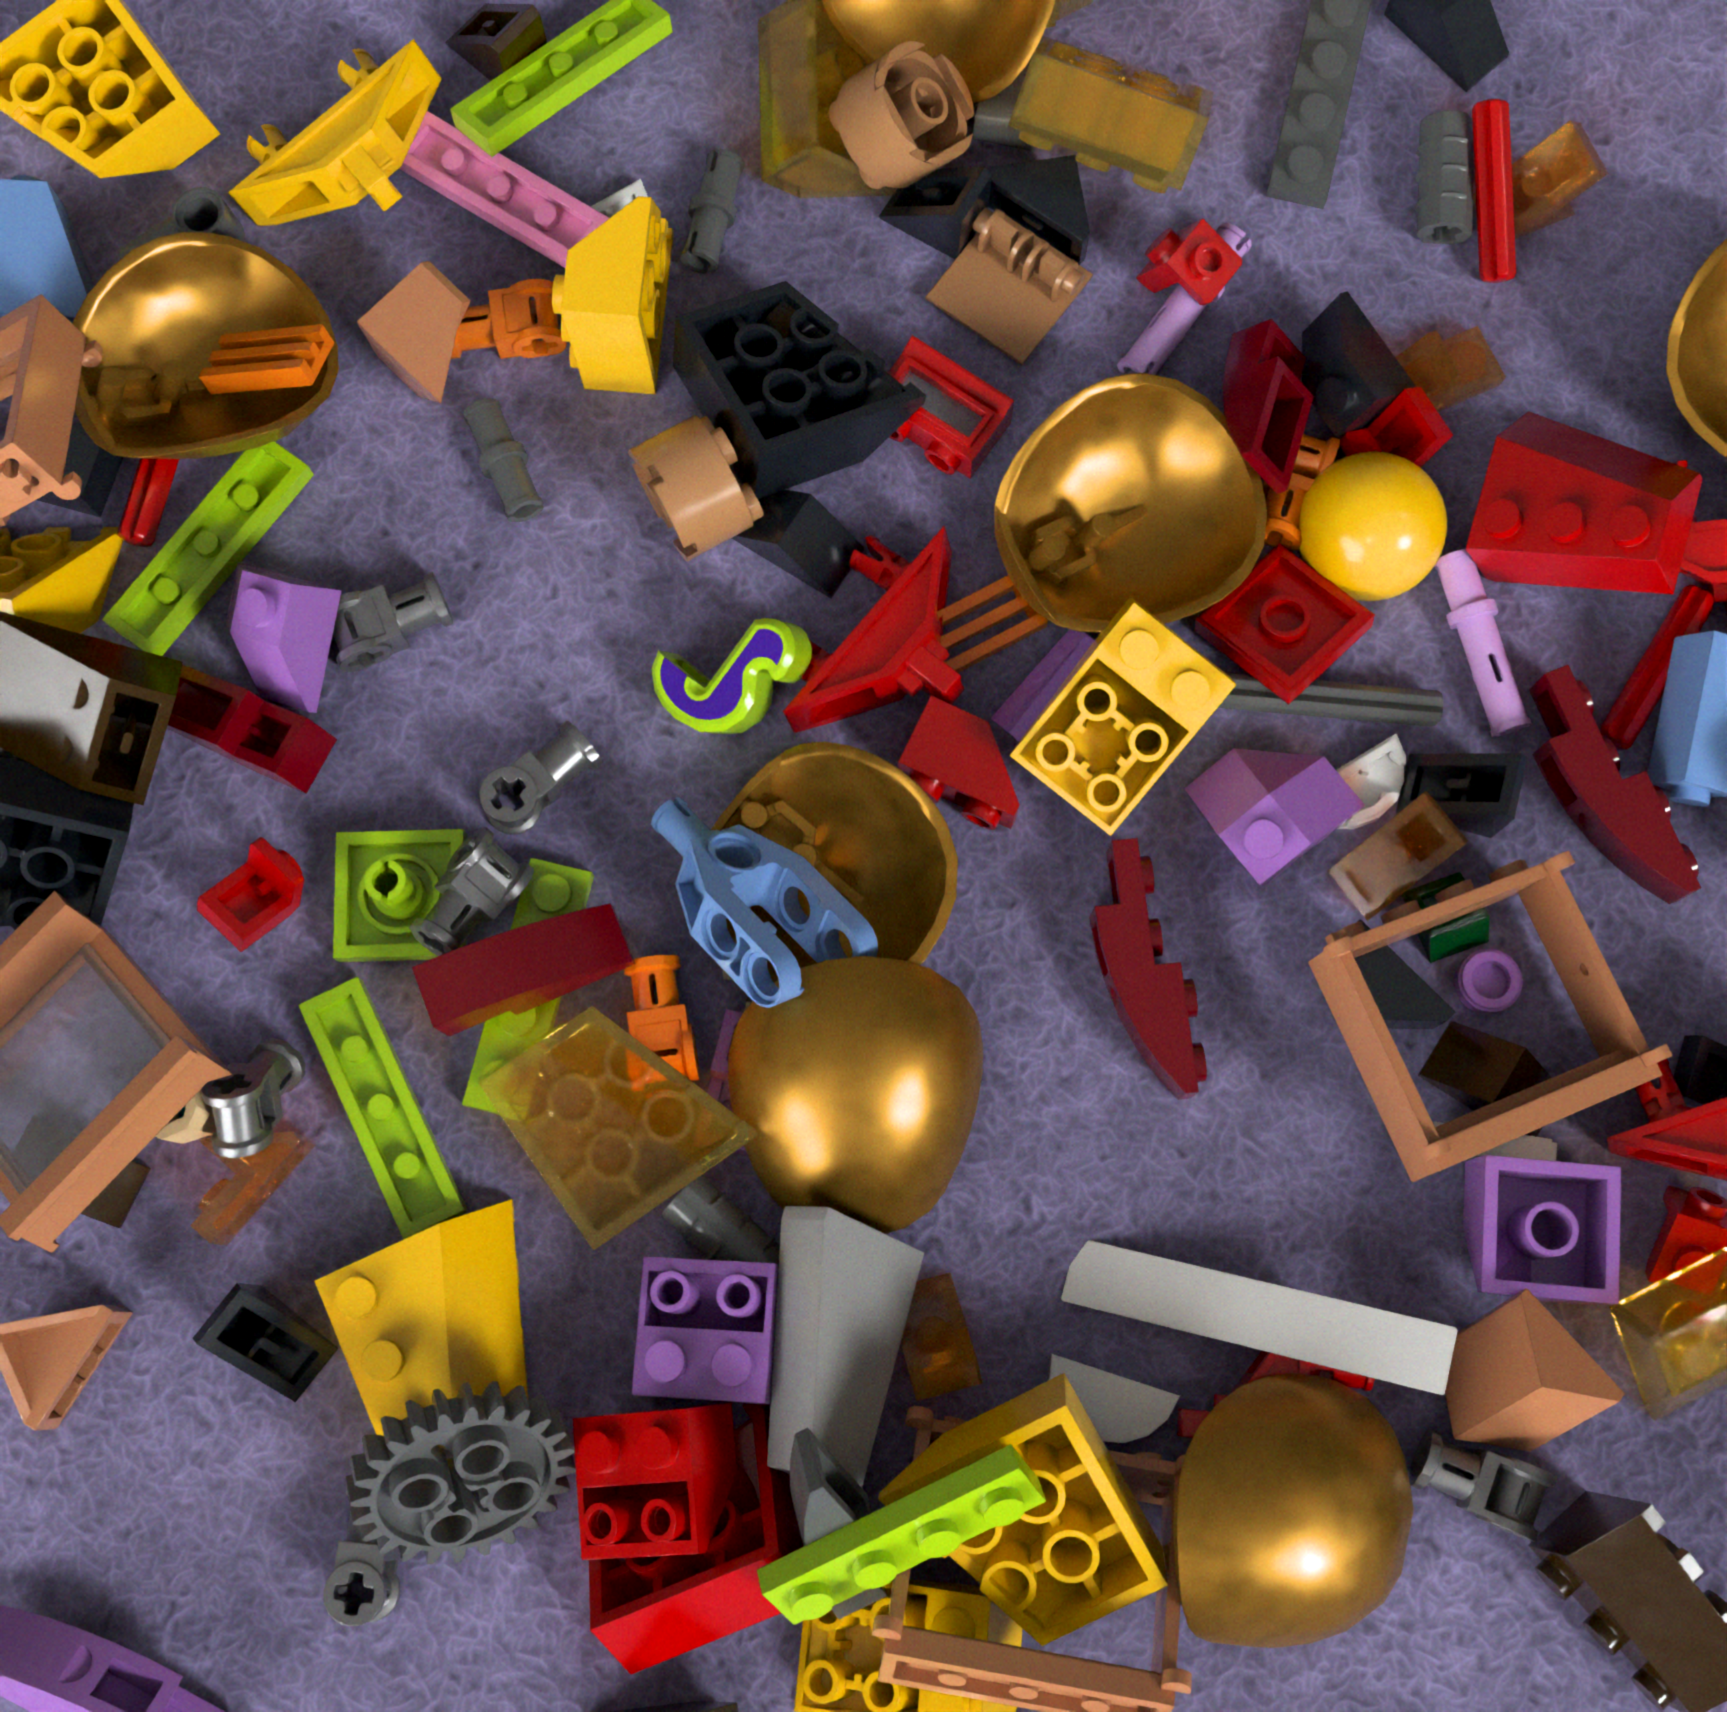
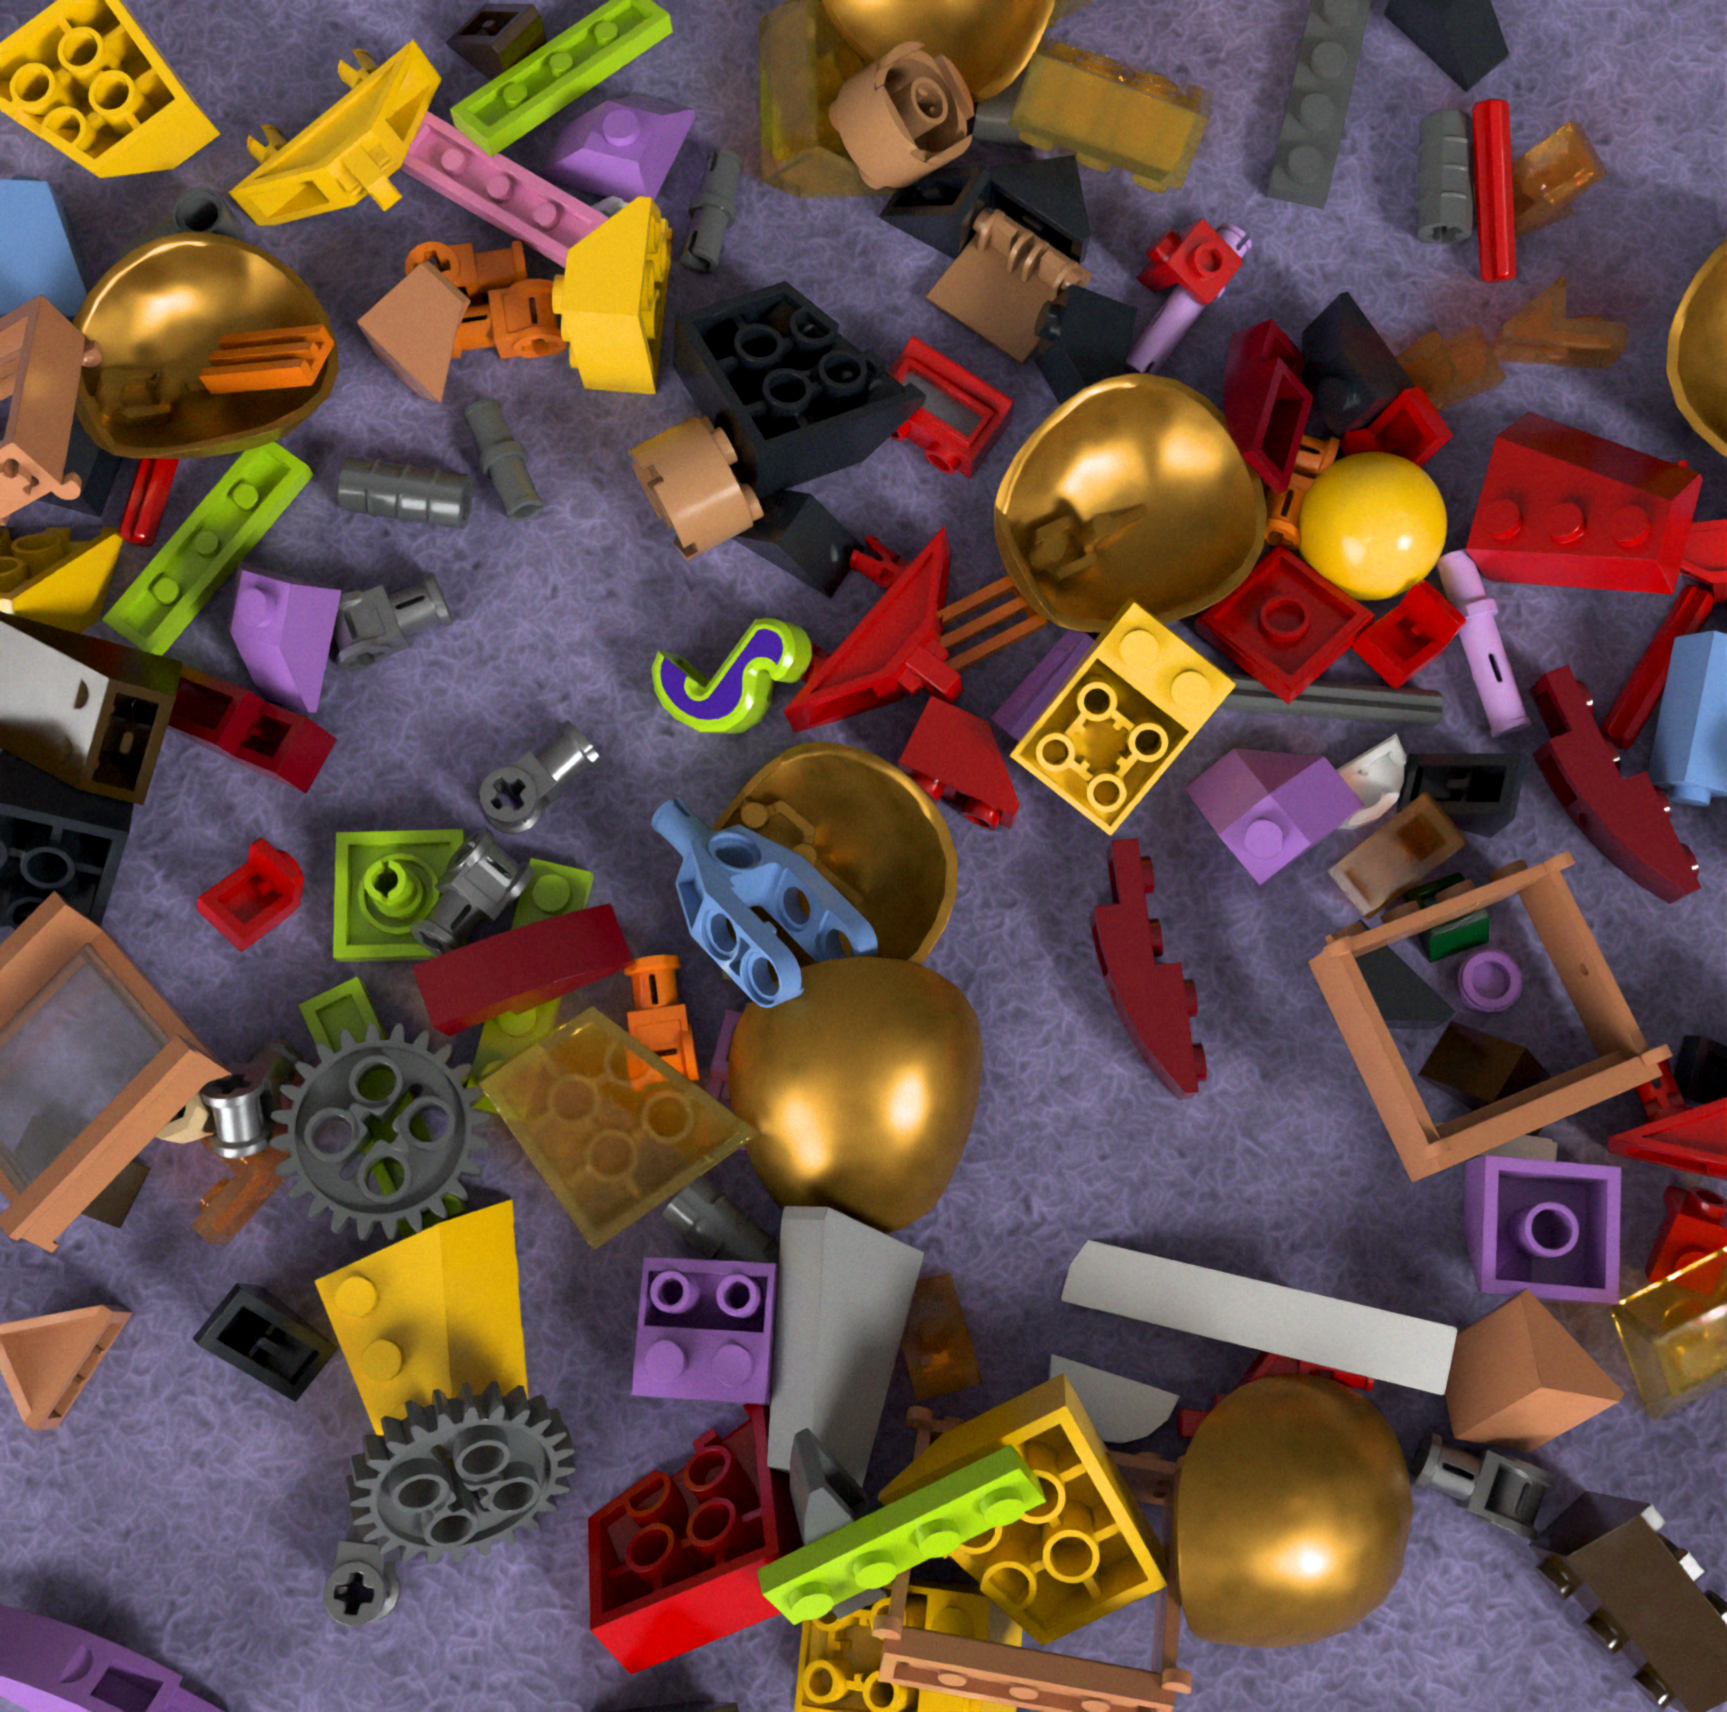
red slope [572,1403,737,1560] -> none
none -> dark grey gear [269,1023,492,1241]
none -> dark grey axle [338,456,474,529]
none -> orange connector [405,240,529,306]
none -> medium lavender slope [541,95,695,203]
none -> black slope [1034,284,1138,405]
none -> red bracket [1351,579,1466,690]
none -> clear orange slope [1488,275,1627,370]

